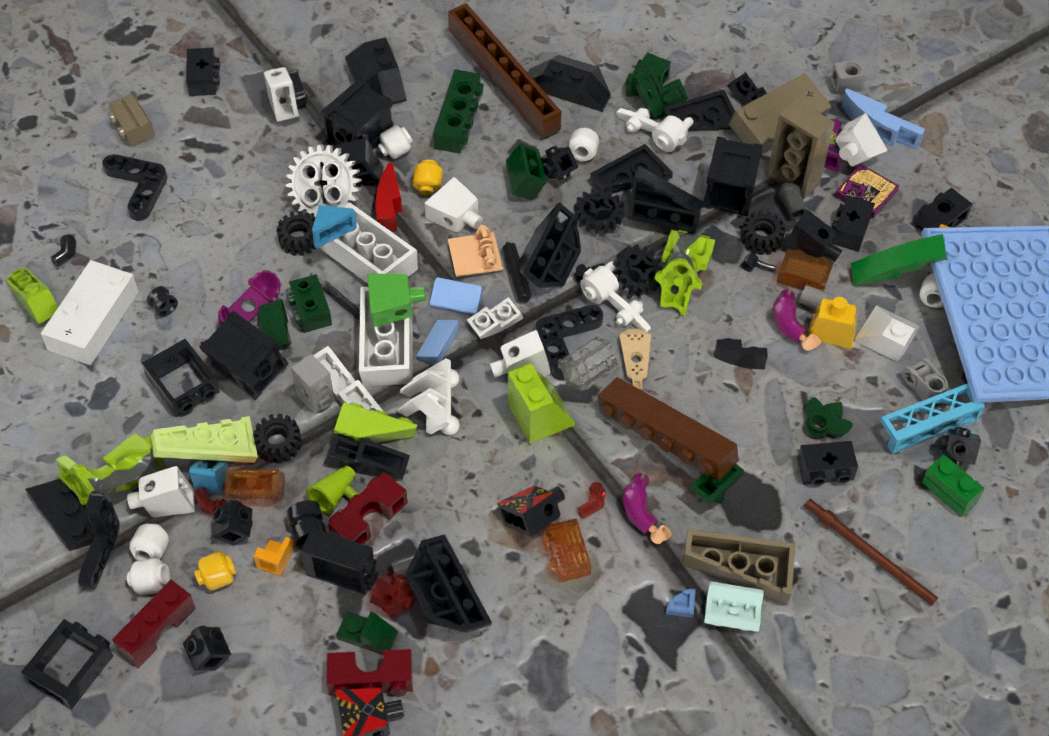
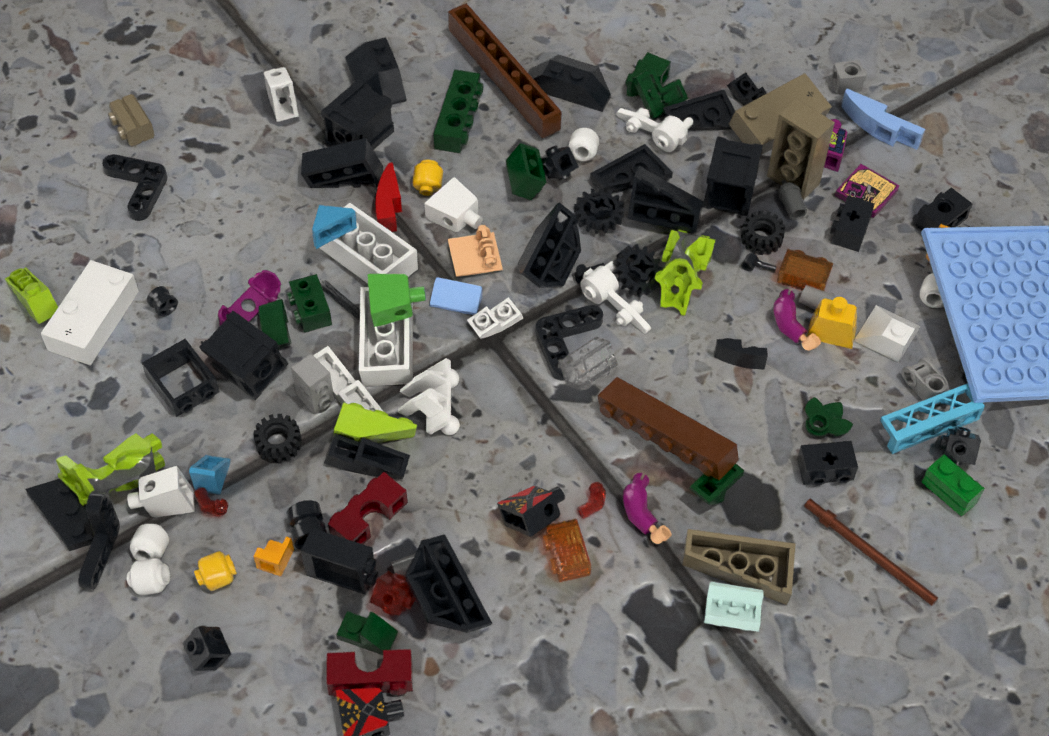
black window [21,619,113,710] -> none
black arm [50,234,77,267] -> none
dark red arch [112,580,196,669] -> none
yellowish green wing [151,416,258,463] -> none
black brick [186,47,220,96] -> none
black brick [212,500,253,546] -> none
clear orange brick [225,469,285,500] -> none
black tyre [277,211,316,256] -> none
white gear [286,145,362,217] -> none
black beam [288,70,307,107] -> none
lime piece [306,466,359,514] -> none
white head [378,125,413,159] -> none
light blue slope [416,320,459,365] -> none
white torso [490,330,551,377] -> none
black axle [502,242,532,303] -> none
lime slope [508,363,575,444] -> none
tan piece [619,329,651,390] -> none
medium blue tile [666,589,696,618] -> none
black torso [783,209,843,265] -> none
white torso [836,113,887,167] -> none
green slope [851,234,948,286] -> none

